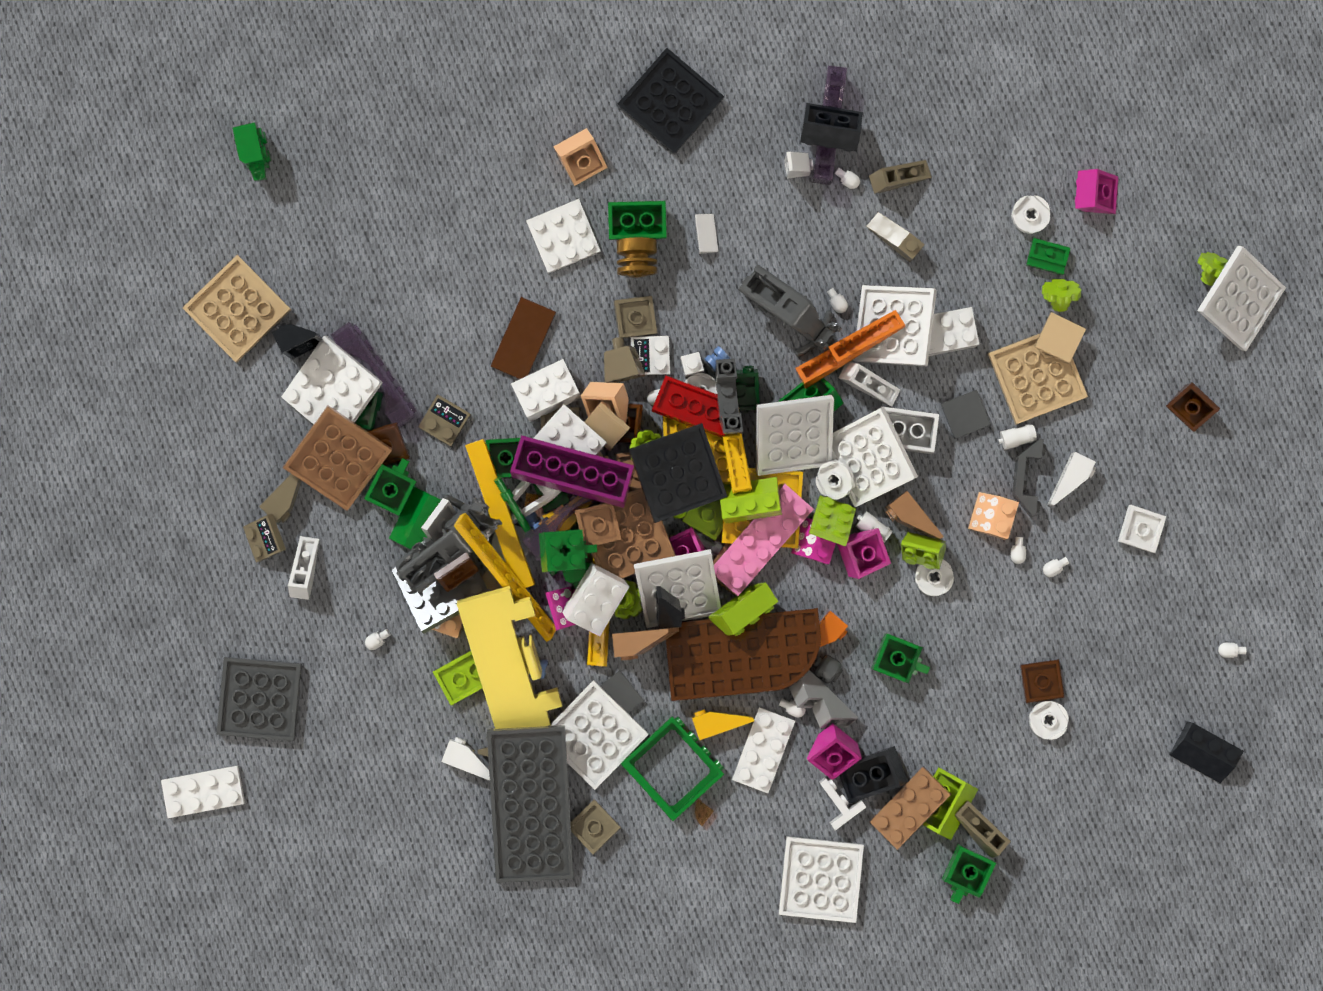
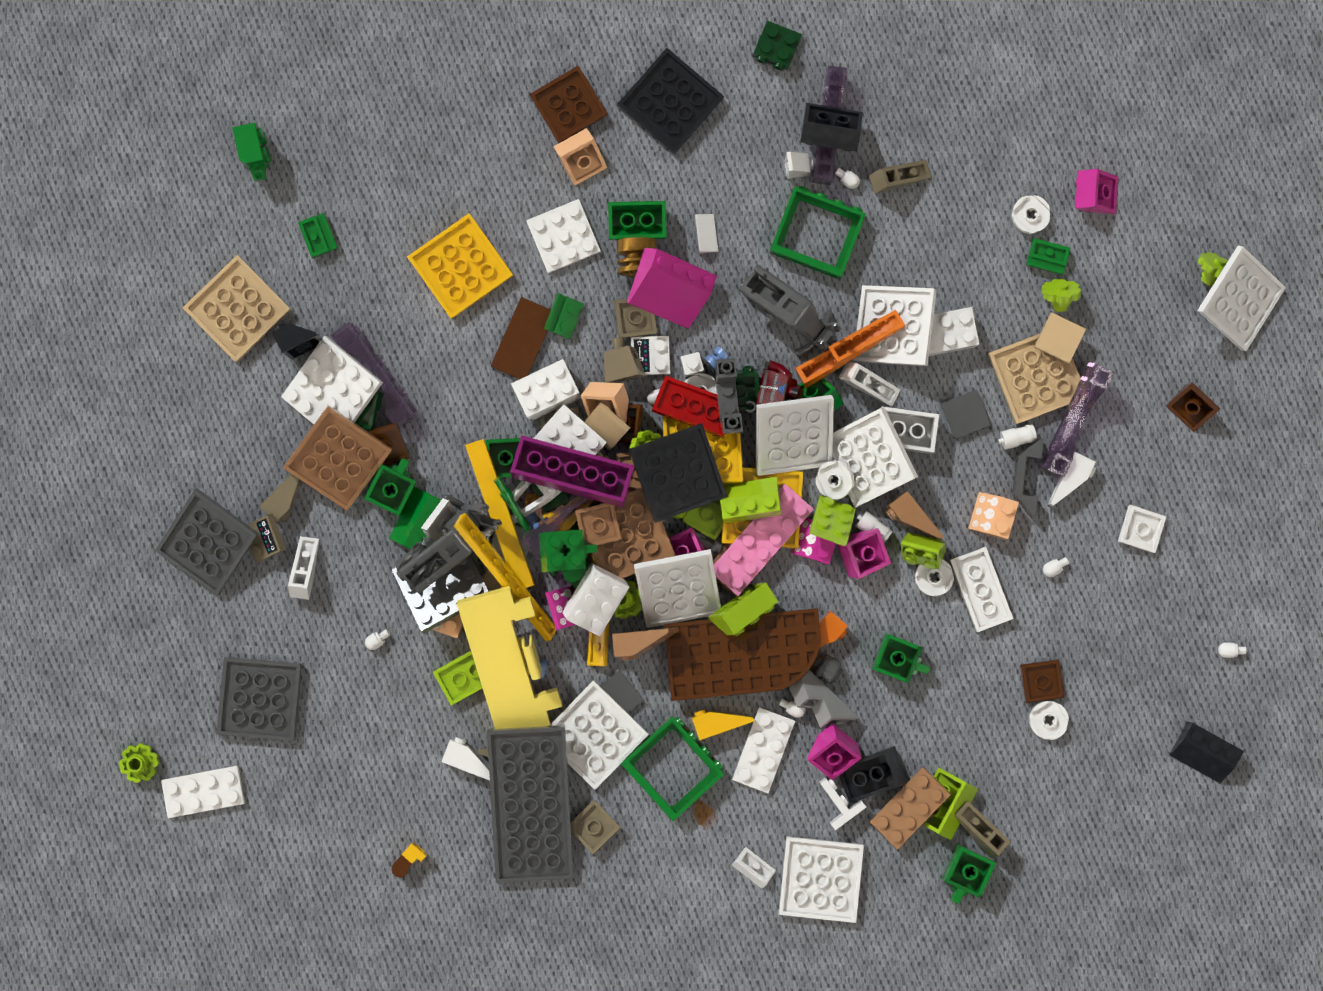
dark tan plate [418,394,471,447] -> none
reddish brown tile [434,552,479,592] -> none
black slope [656,586,685,629] -> none
yellow plate [722,434,752,494] -> none
white cylinder [827,288,848,313] -> none
slope [866,212,925,262] -> none
white cylinder [1011,537,1026,564] -> none
none -> lime plant [119,743,160,783]
none -> dark grey plate [155,488,259,596]
none -> green plate [298,212,338,259]
none -> leg [391,841,428,878]
none -> yellow plate [407,213,514,320]
none -> reddish brown plate [529,66,608,144]
none -> green plate [544,293,584,339]
none -> dark pink slope [627,248,717,329]
none -> white slope [732,847,776,889]
none -> dark red torso [746,355,803,414]
none -> dark green plate [753,21,802,71]
none -> green piece [769,186,866,280]
none -> white plate [949,547,1013,632]
none -> clear purple arch [1040,362,1114,478]

